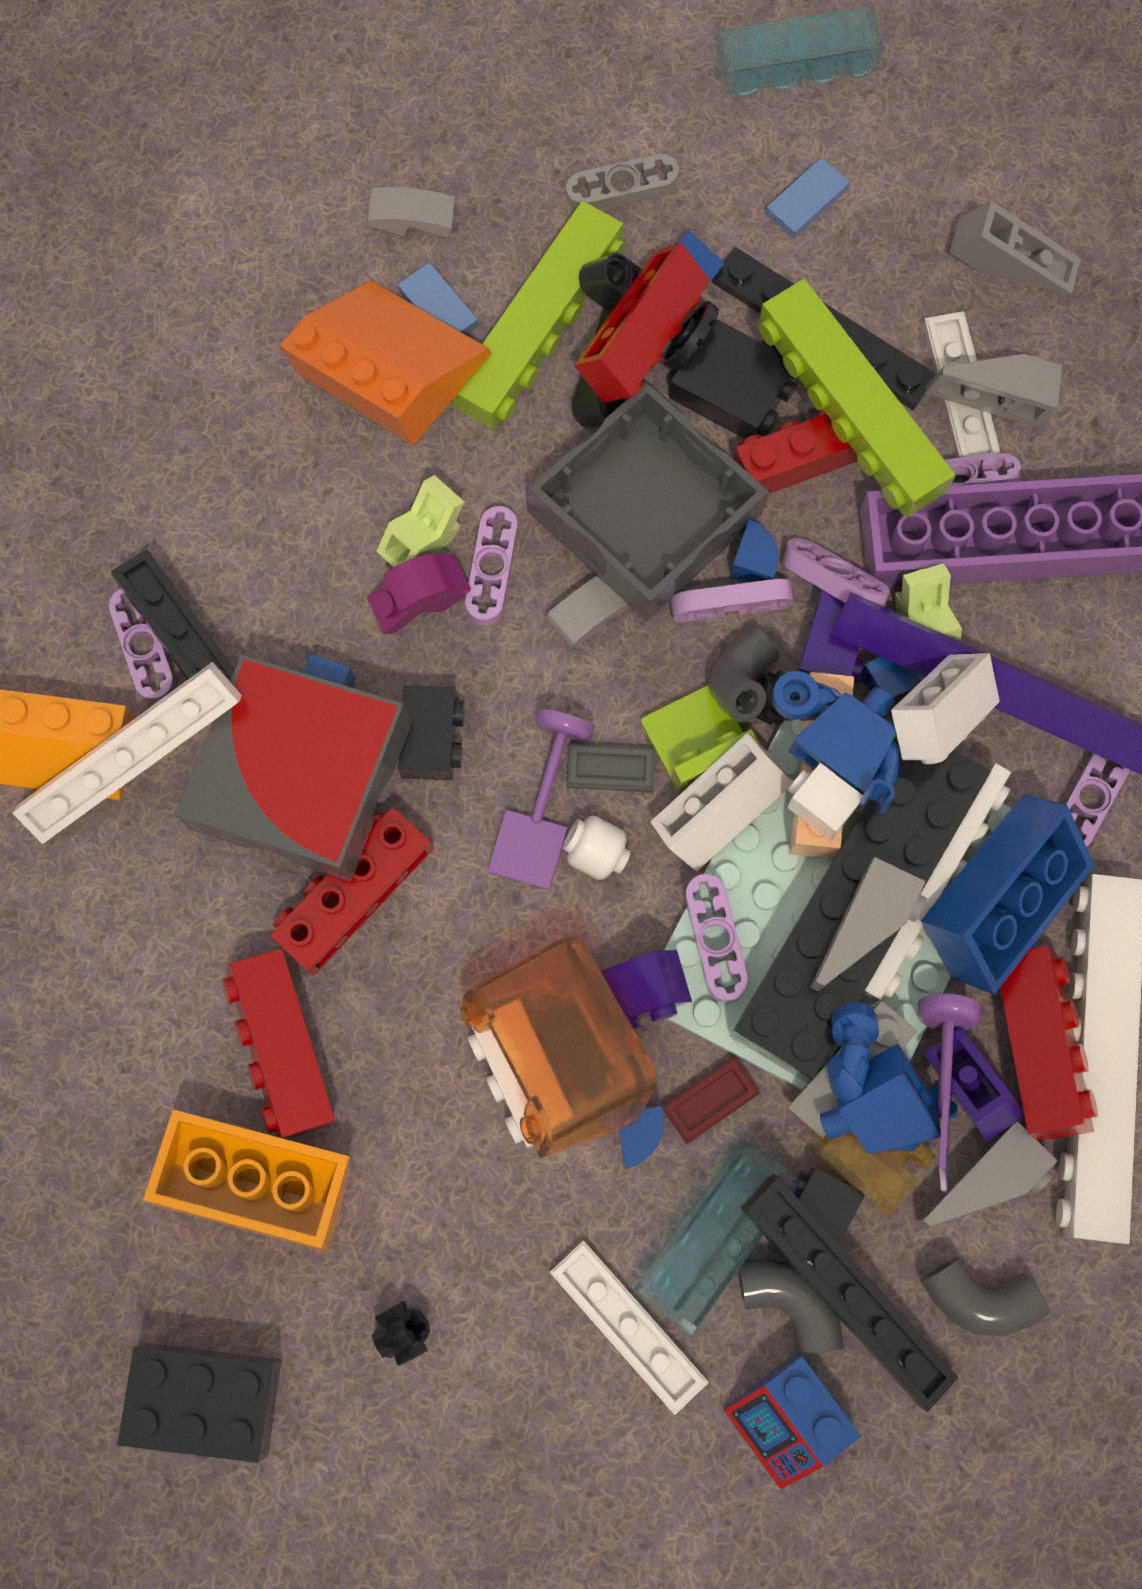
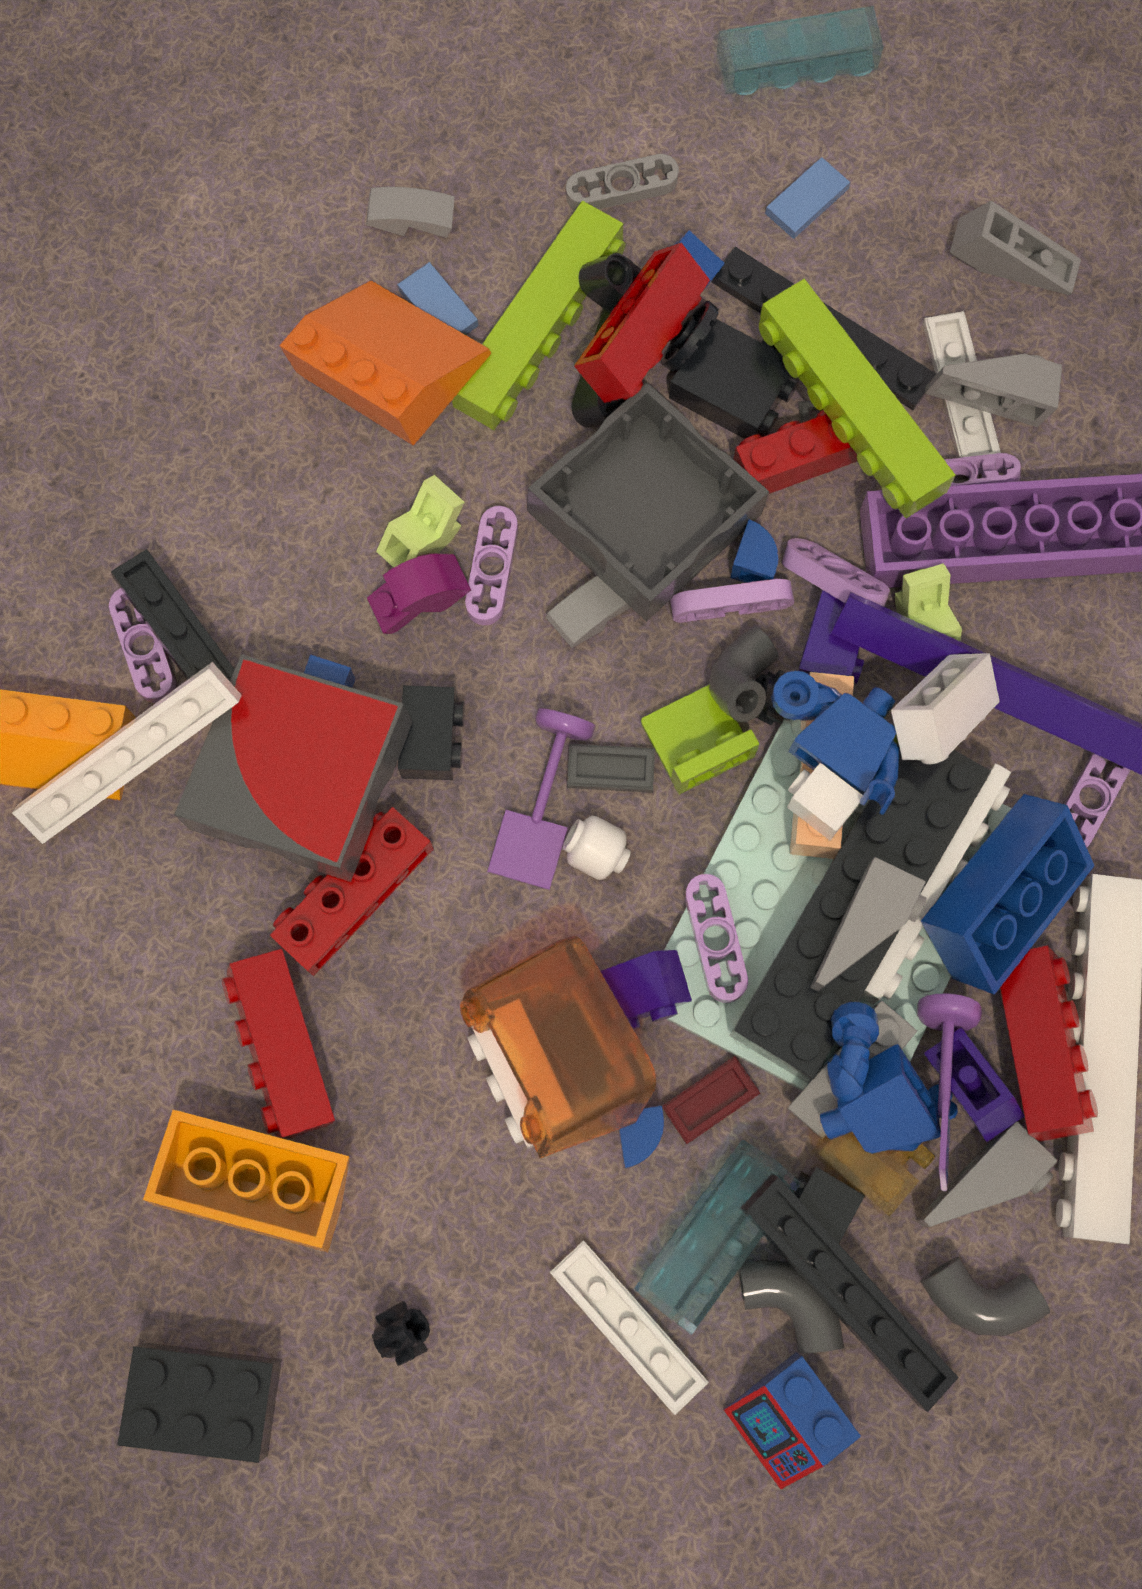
white brick [651,733,793,871] -> none
blue brick [860,657,921,704] -> none

